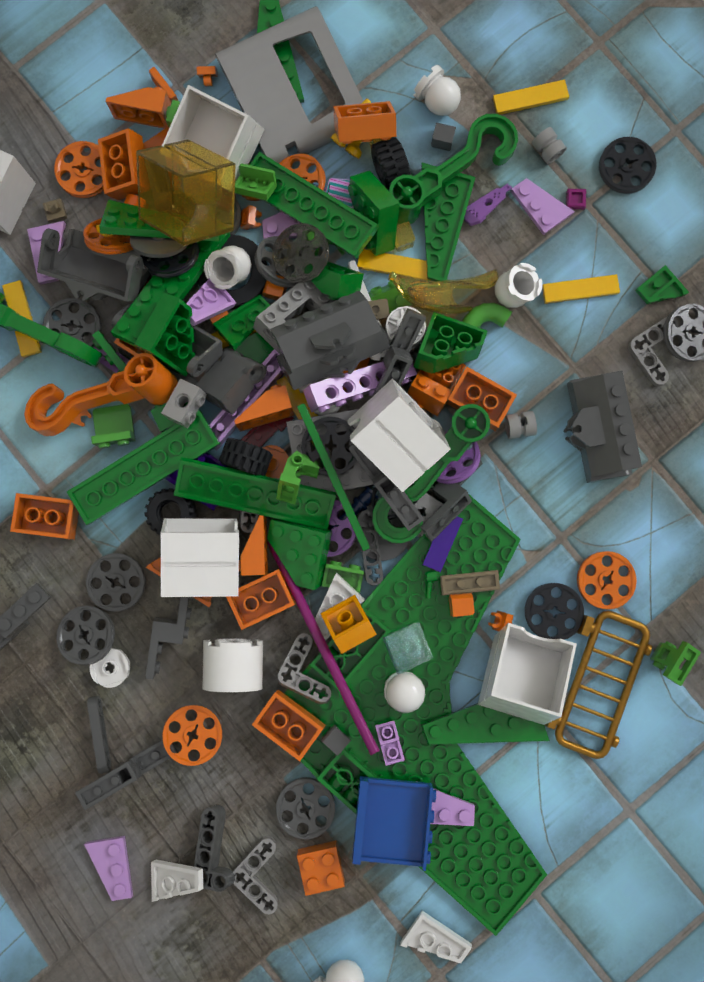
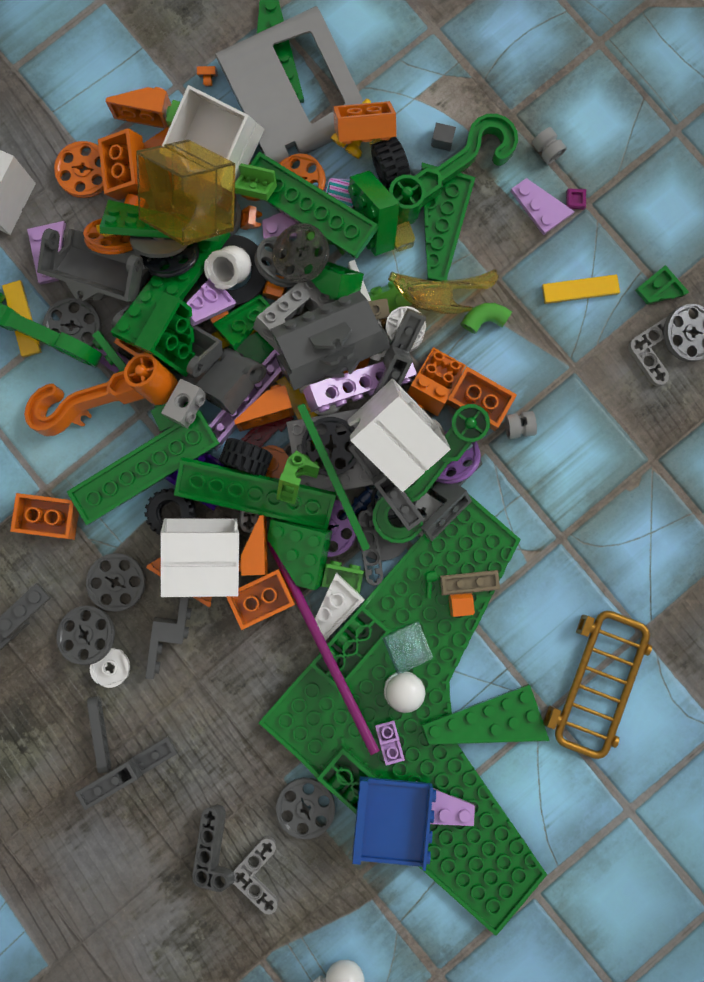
dark tan tile [43,198,67,223] -> none
lavender wing [84,836,133,901] -> none
bright green bracket [91,404,136,449] -> none
orange tile [149,67,178,104] -> none
white wing [151,860,203,902] -> none
orange wedge [162,705,222,766] -> none
white brick [202,638,263,692] -> none
orange brick [252,689,326,761] -> none
light grey beam [278,633,331,704] -> none
orange brick [297,840,345,896] -> none
light orange slope [320,595,377,654] -> none
dark grey piece [321,724,351,756] -> none
yellow tile [357,249,431,282] -> none
white wing [400,911,472,963] -> none
white tile [413,65,461,116] -> none
green brick [414,312,487,374] -> none
dark purple tile [422,516,463,572] -> none
medium lavender piece [464,183,512,226] -> none
white piece [478,623,577,725] -> none
orange tile [488,611,514,631] -> none
yellow tile [492,79,569,115] -> none
white tile [495,263,542,308] -> none
black wedge [525,583,584,640] -> none
dark grey piece [563,371,642,483] -> none
orange wedge [577,551,637,609] -> none
black wedge [599,137,657,194] -> none
bright green tile [650,641,701,686] -> none

